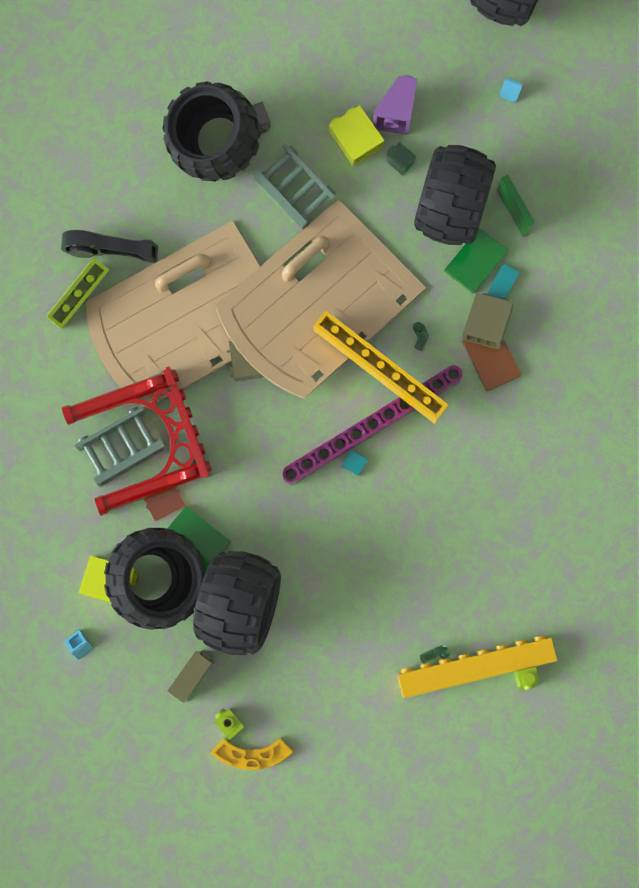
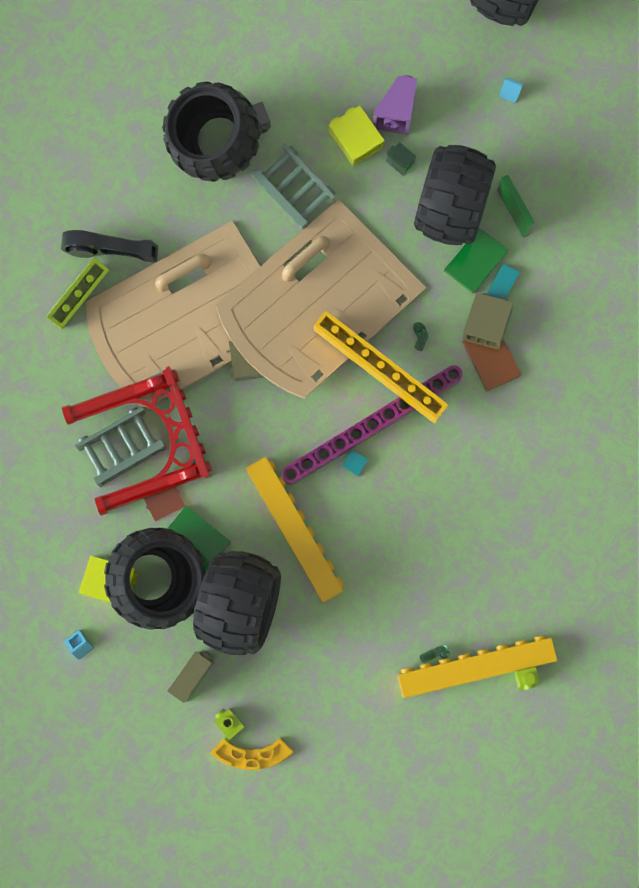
none -> yellow brick [246,457,344,603]

